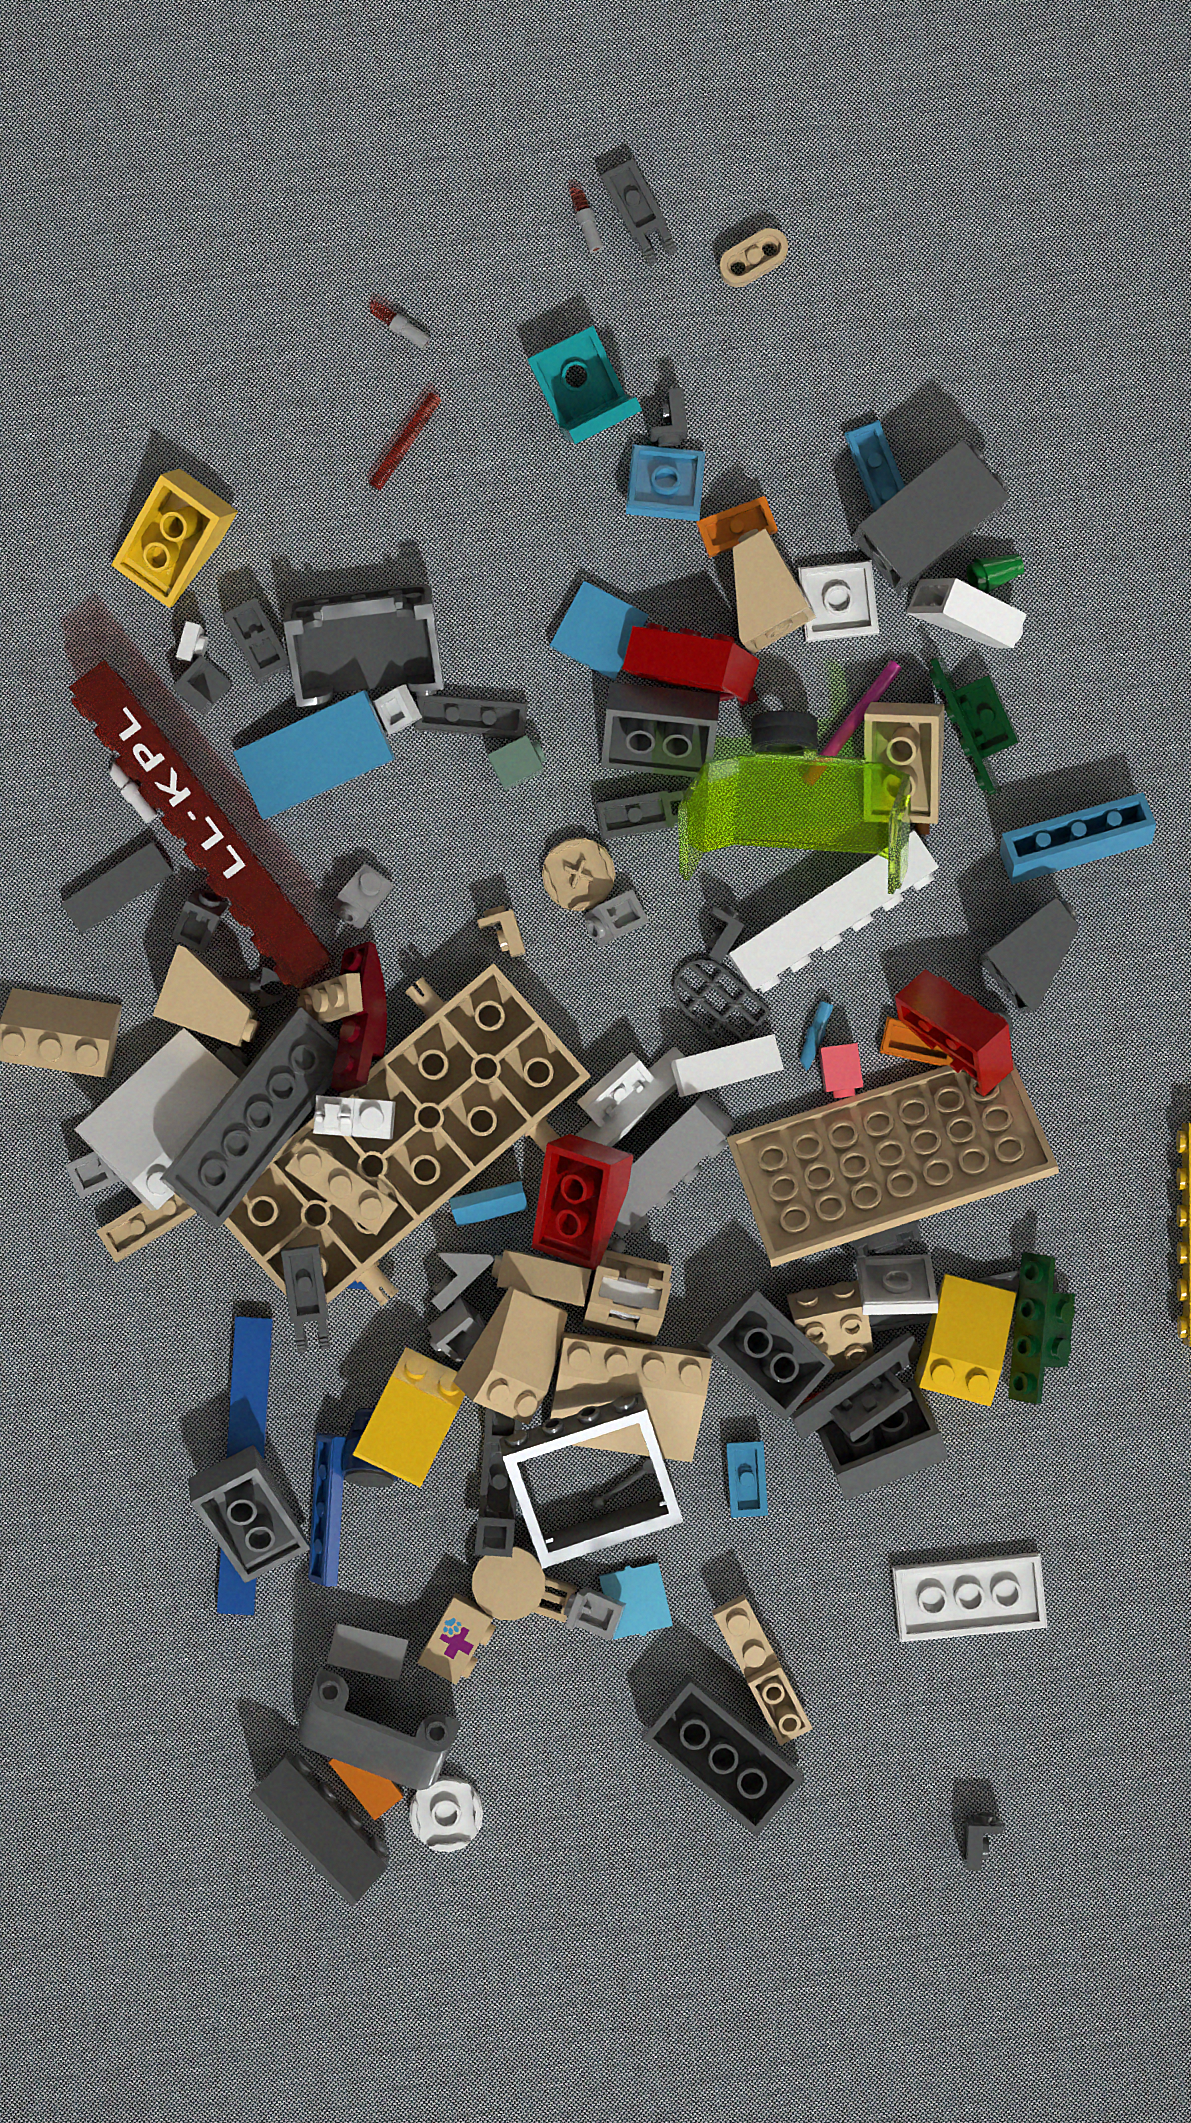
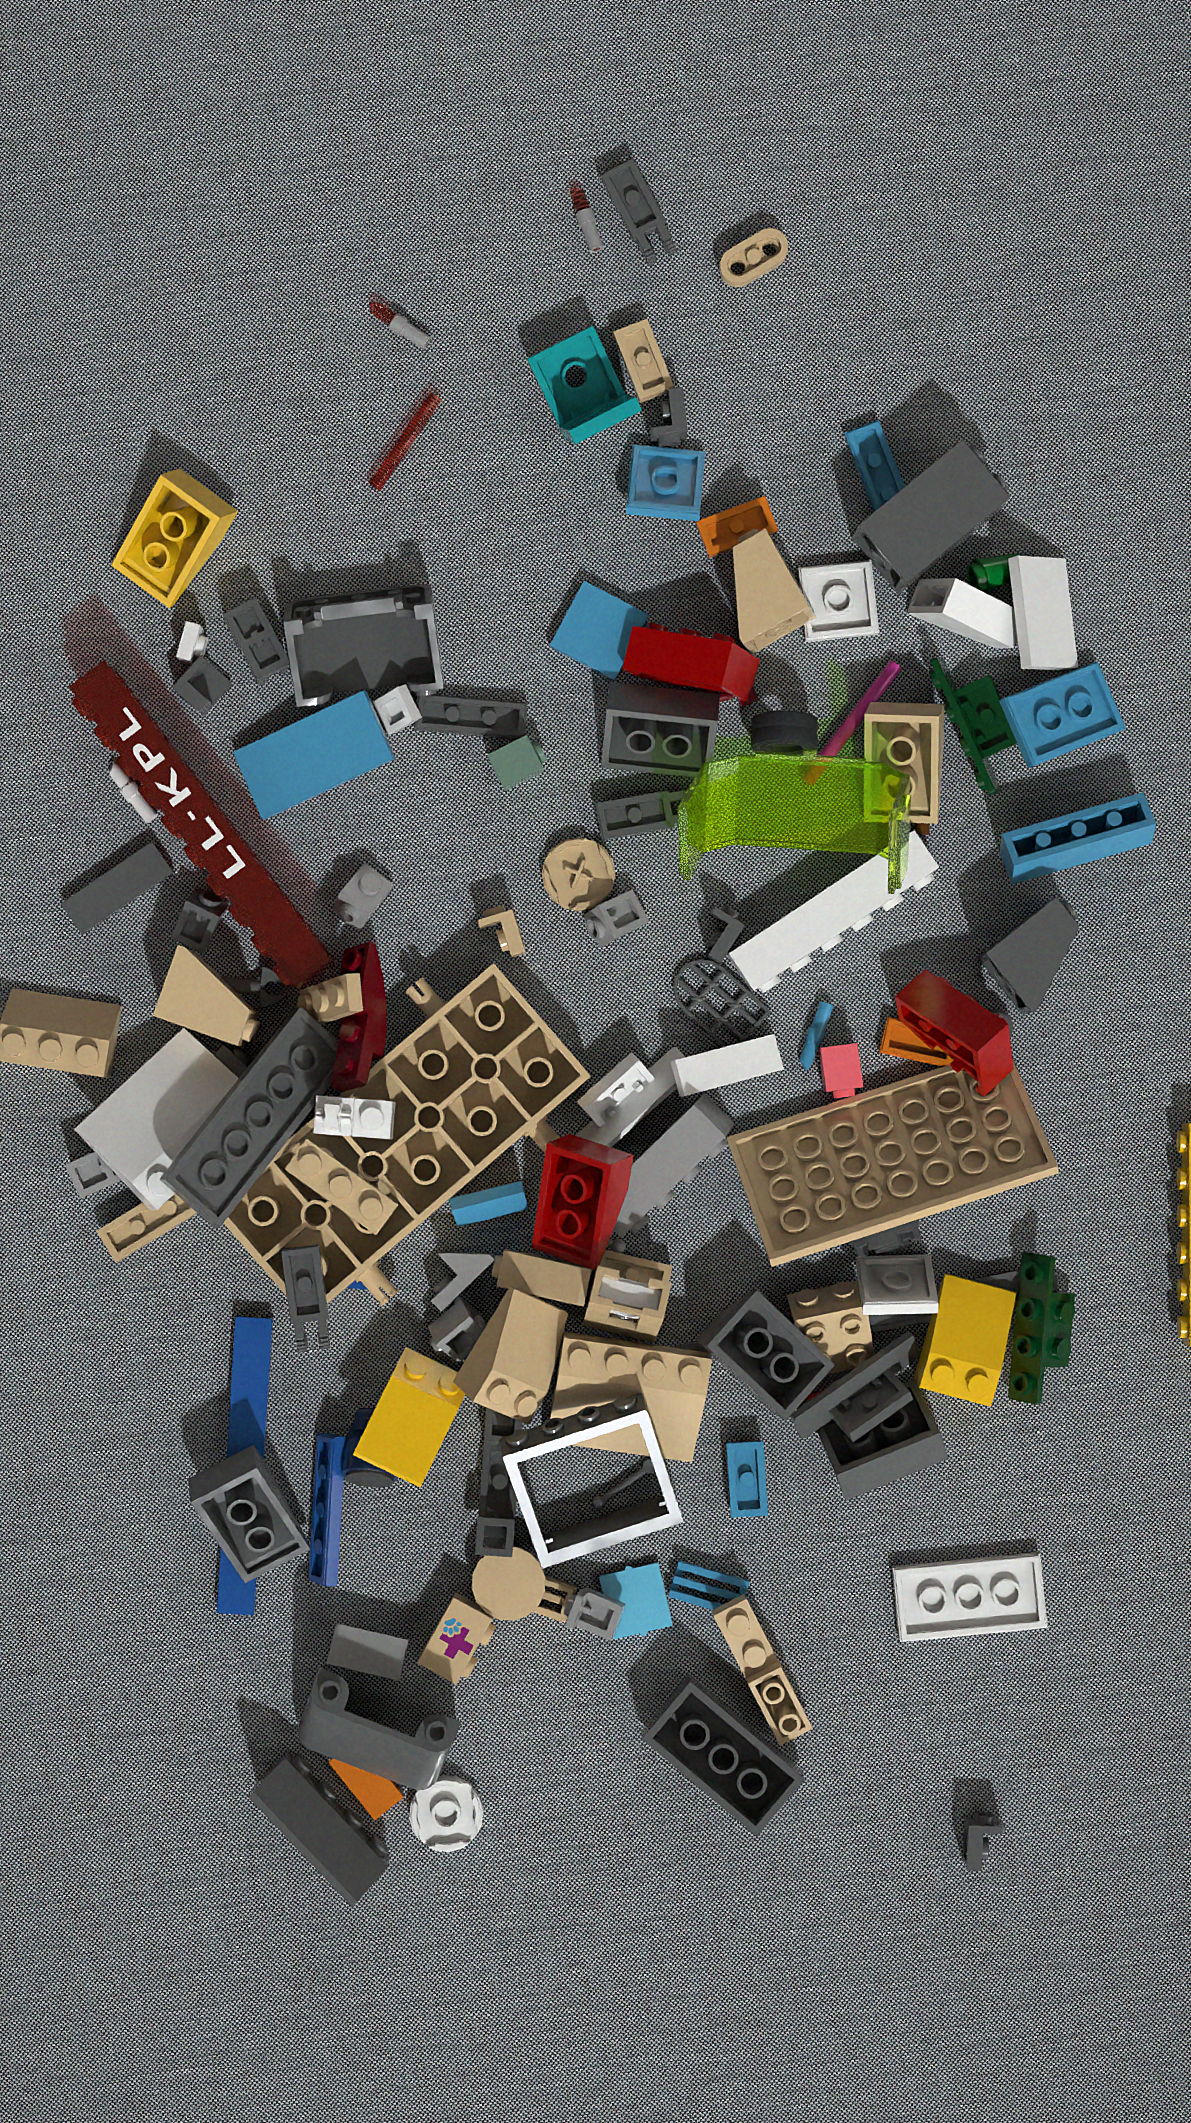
none -> tan plate [613,319,674,403]
none -> dark azure tile [668,1559,750,1610]
none -> dark azure tile [999,661,1126,769]
none -> white tile [1008,556,1078,670]

